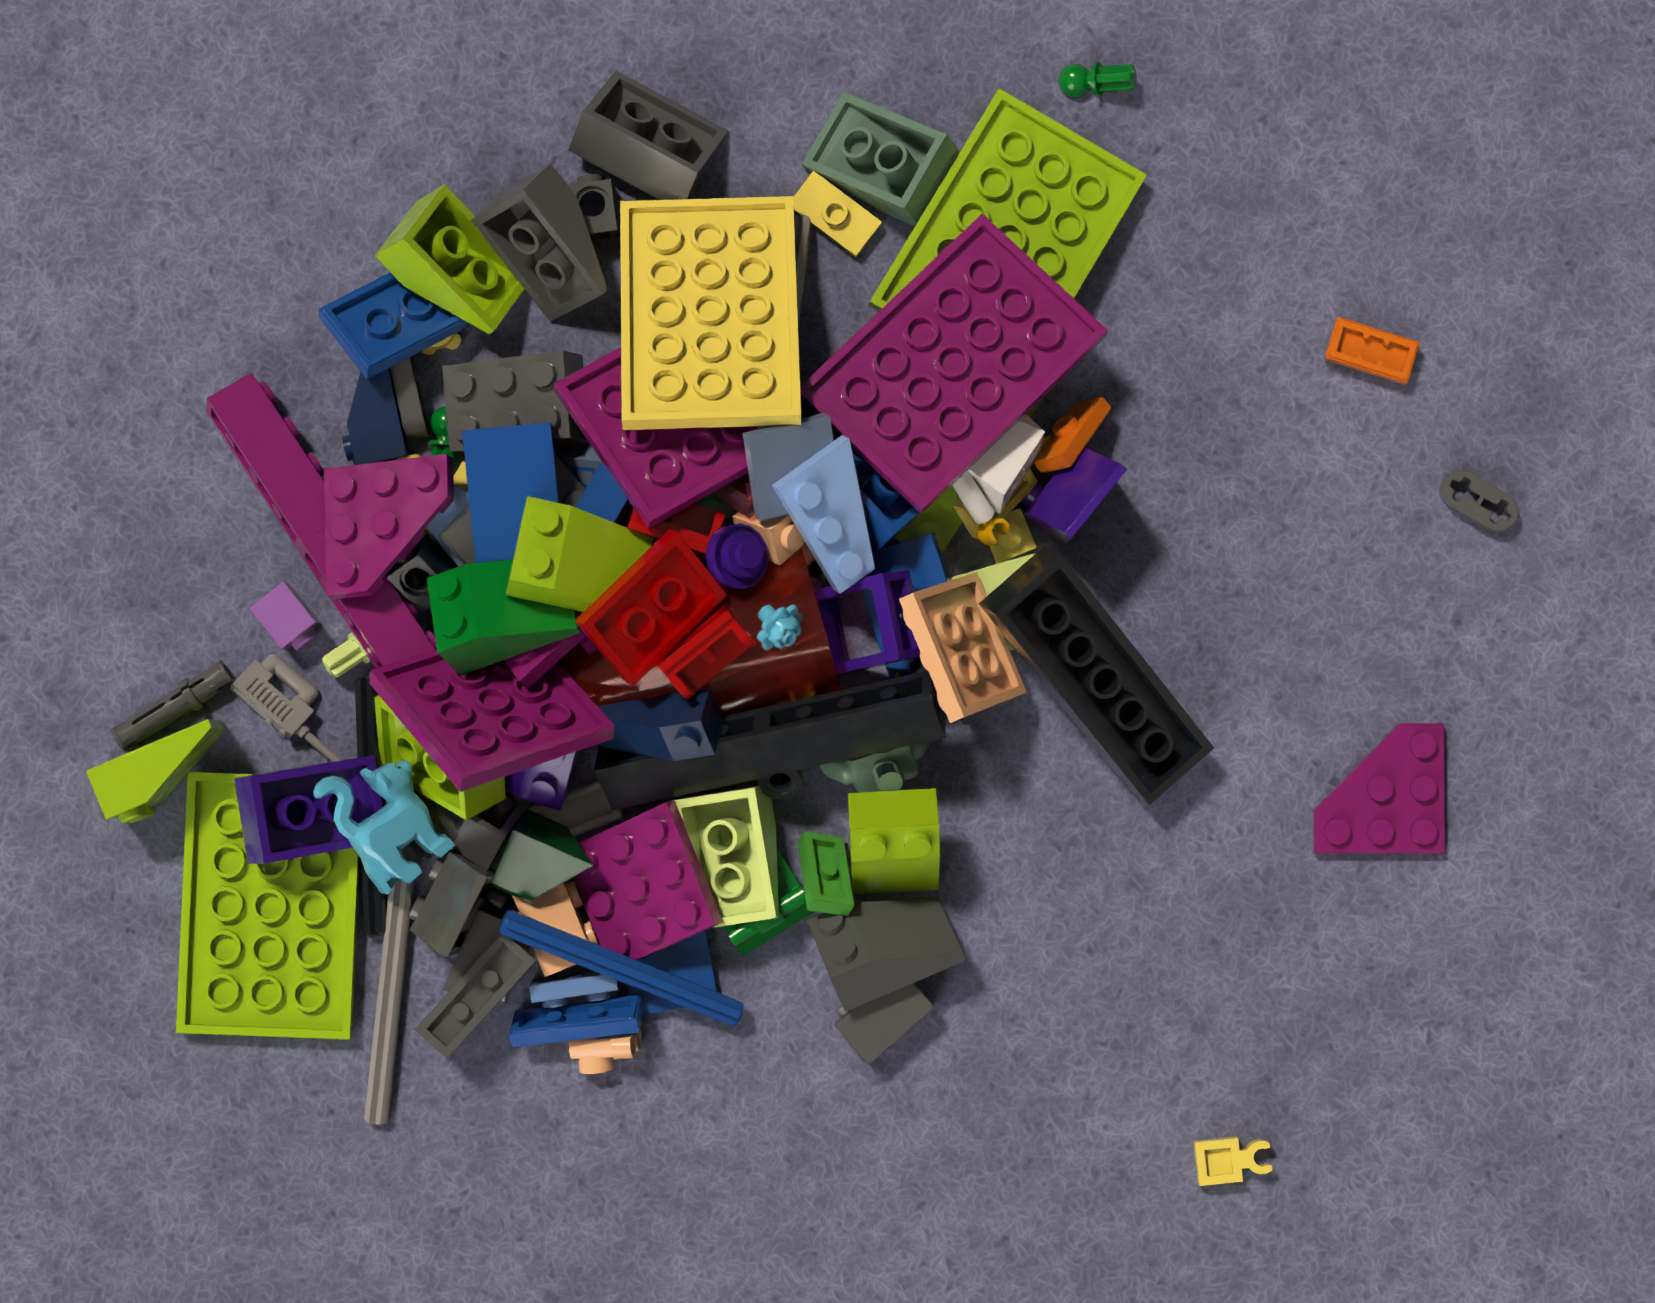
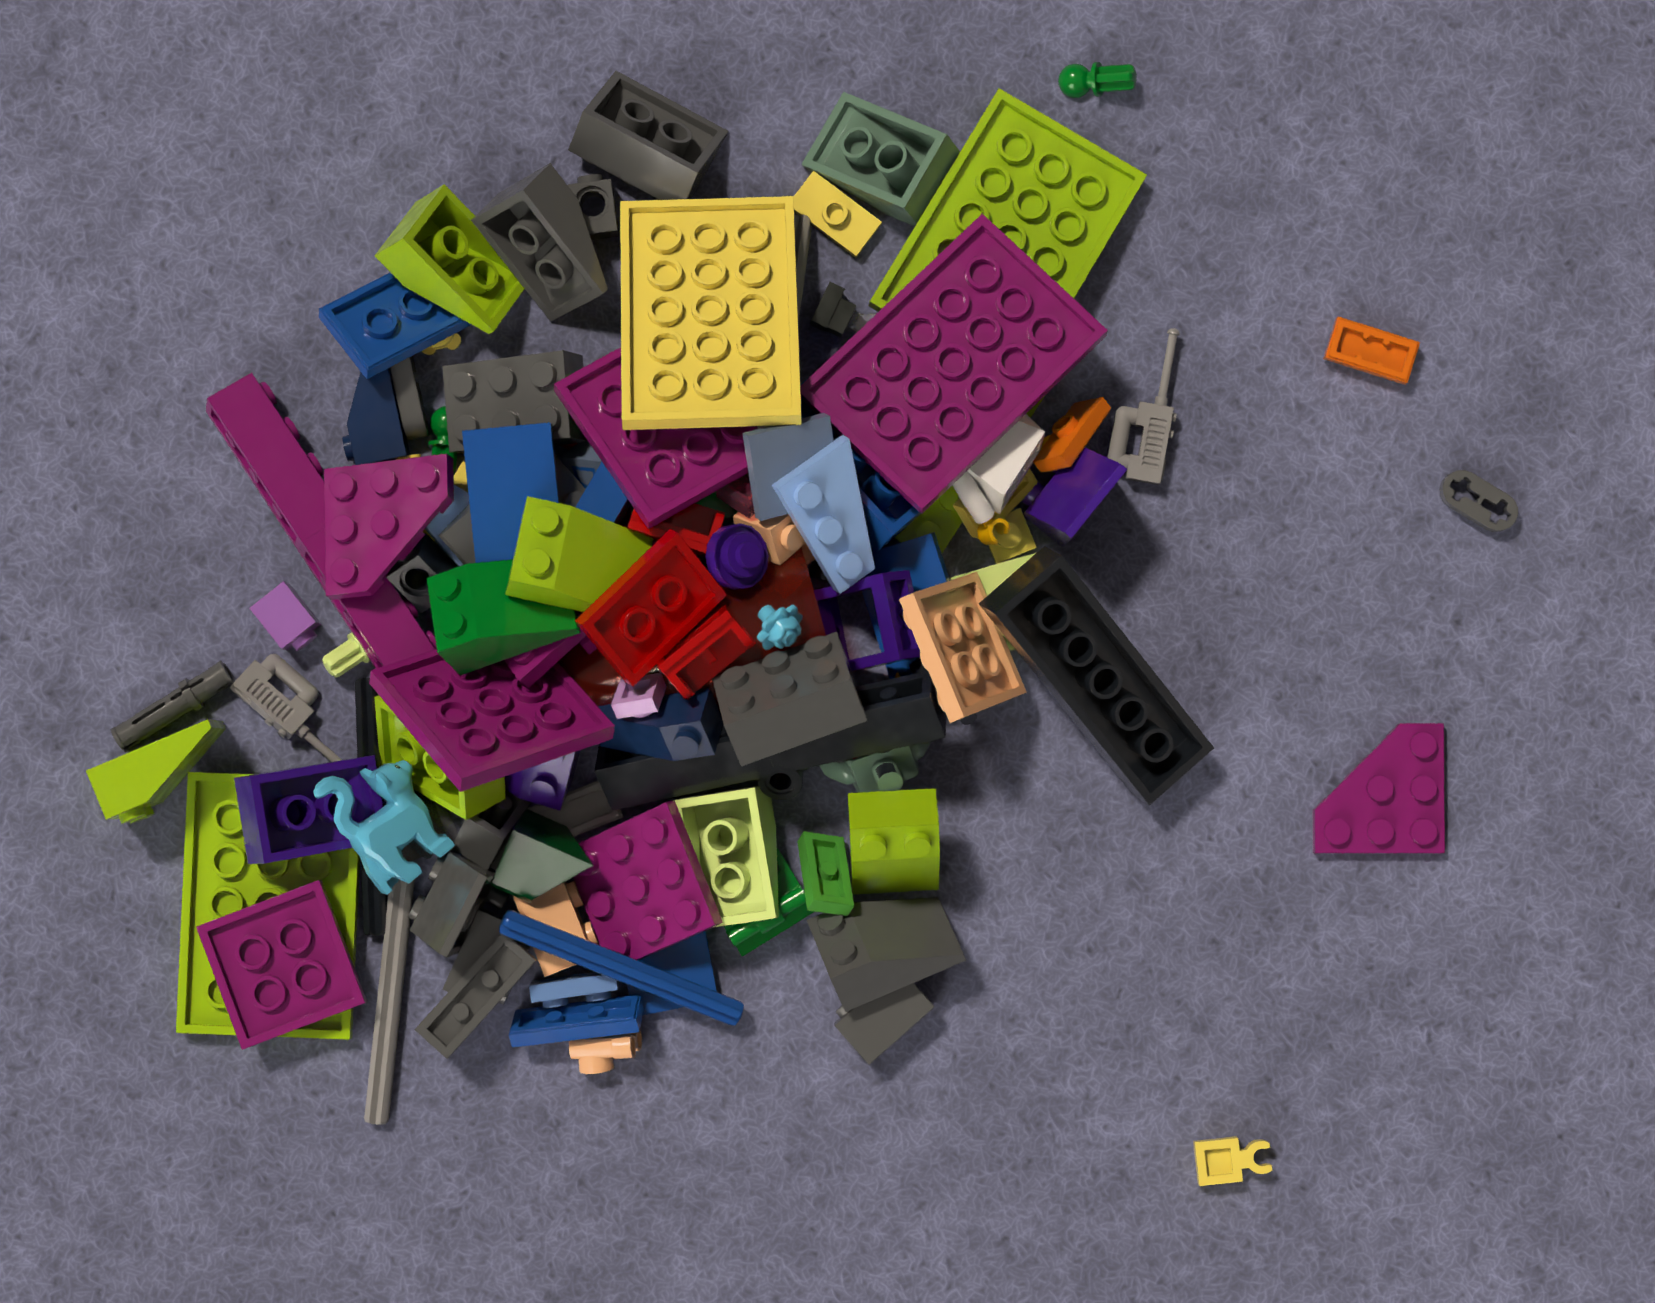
none -> magenta plate [196,879,367,1050]
none -> lavender plate [611,672,667,719]
none -> dark grey brick [712,632,867,767]
none -> pearl dark grey piece [810,282,877,338]
none -> light grey piece [1107,328,1180,485]

